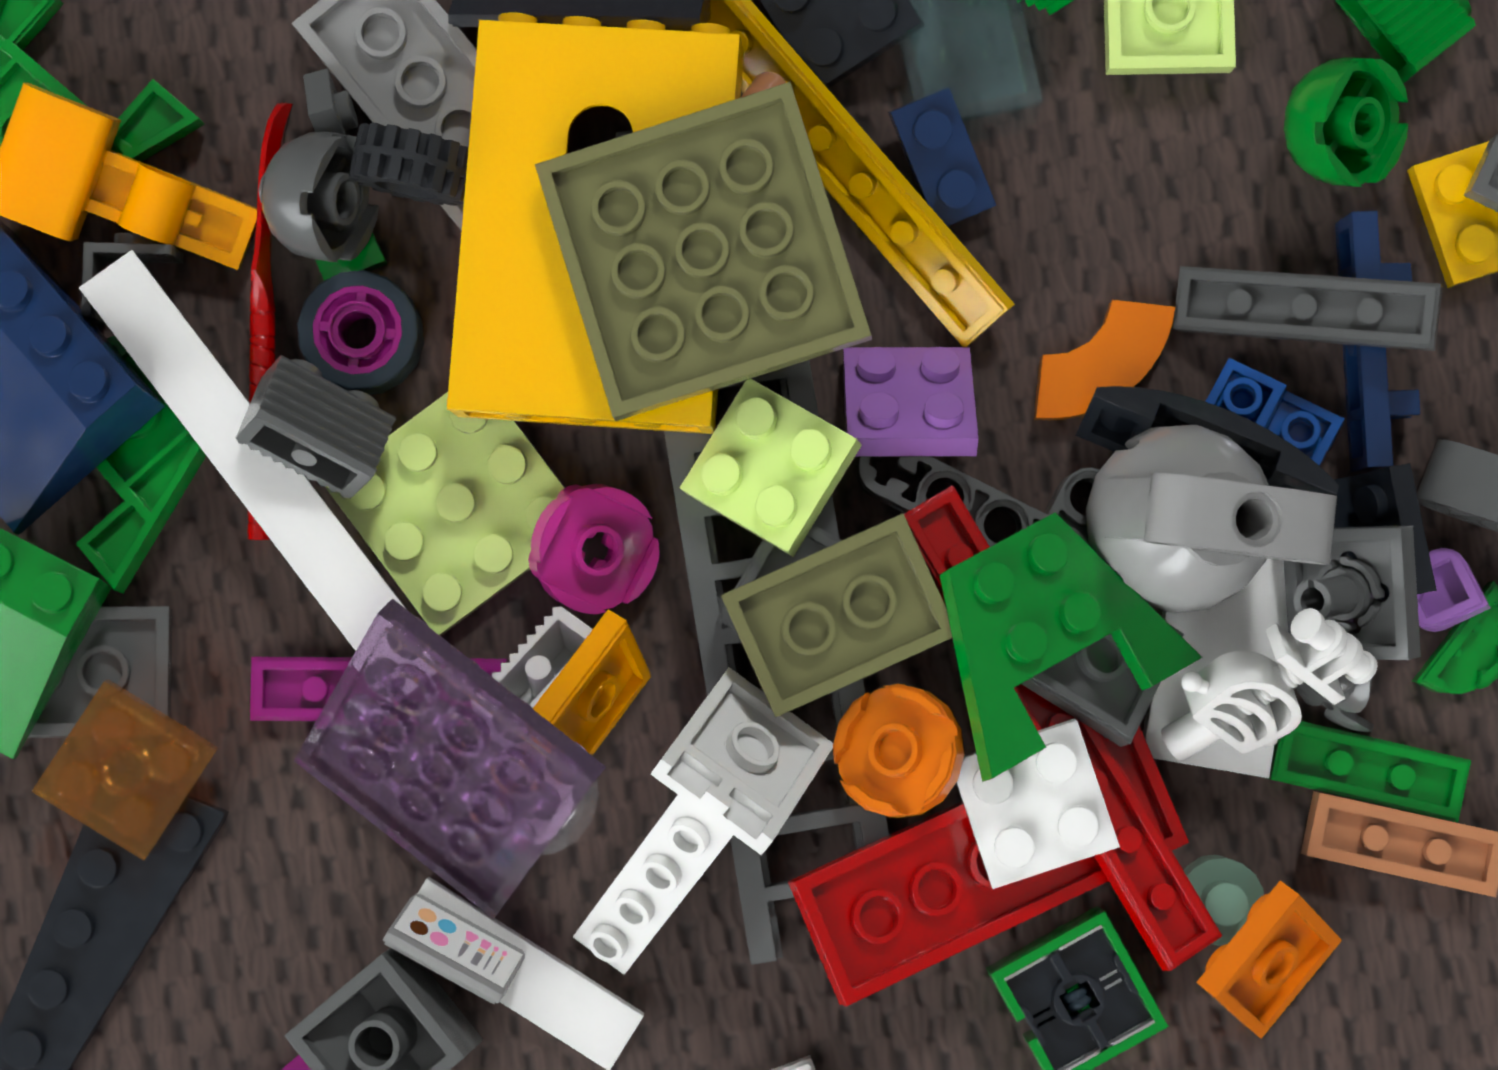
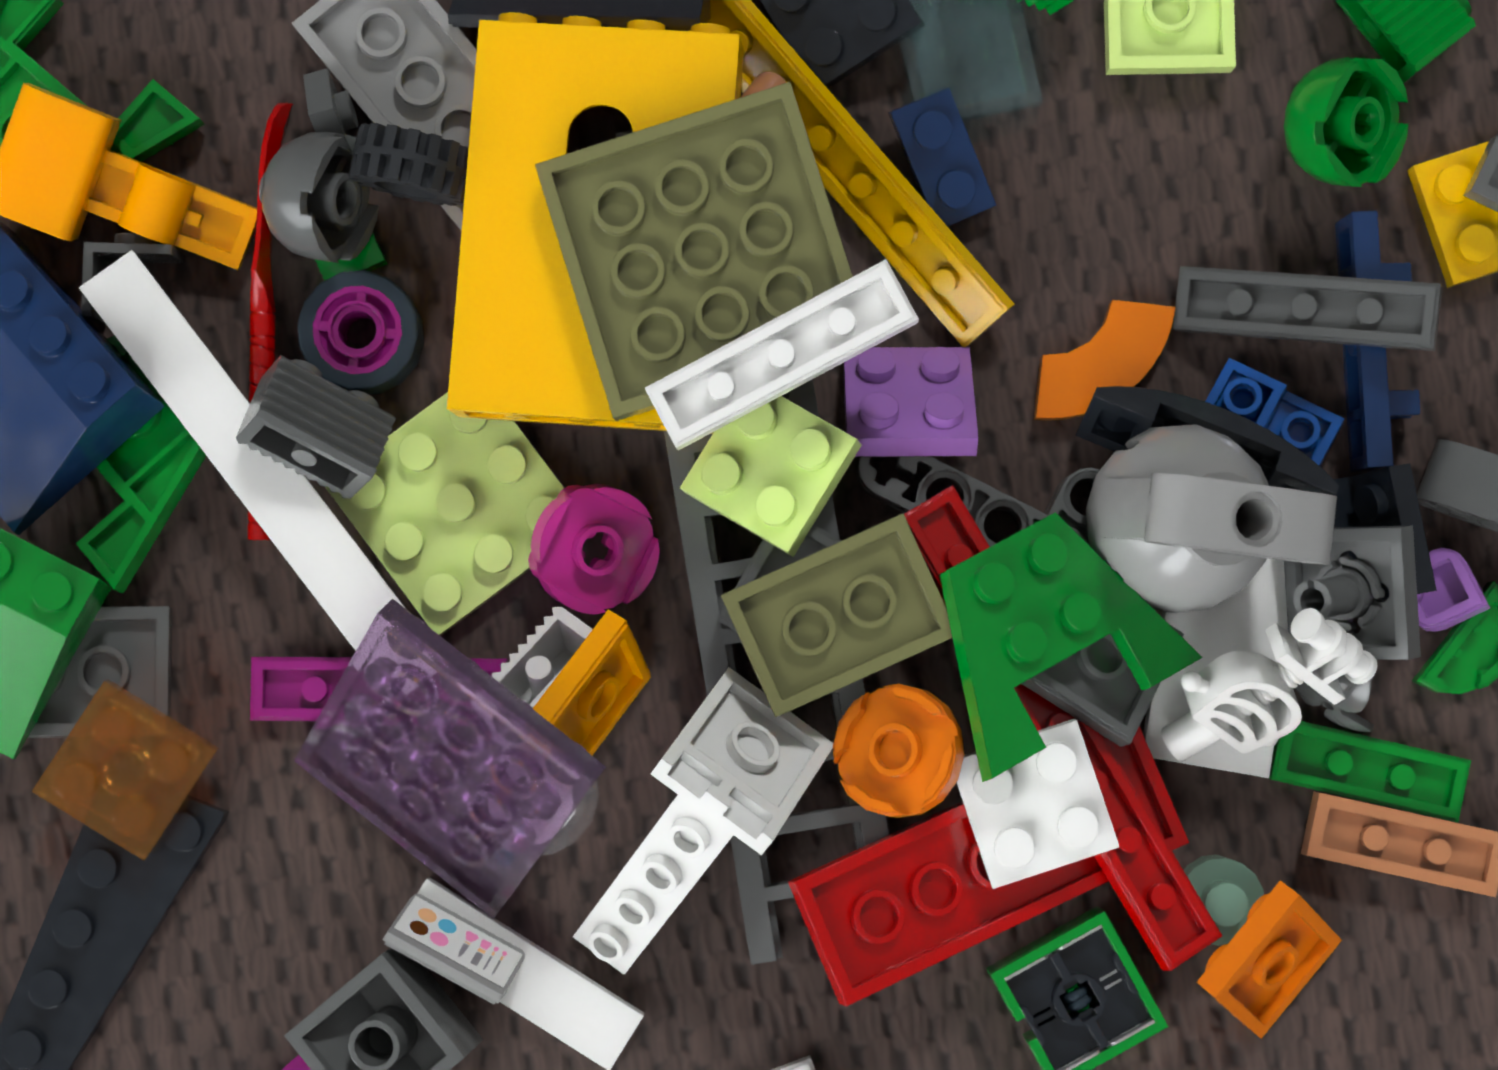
none -> white tile [645,259,919,451]

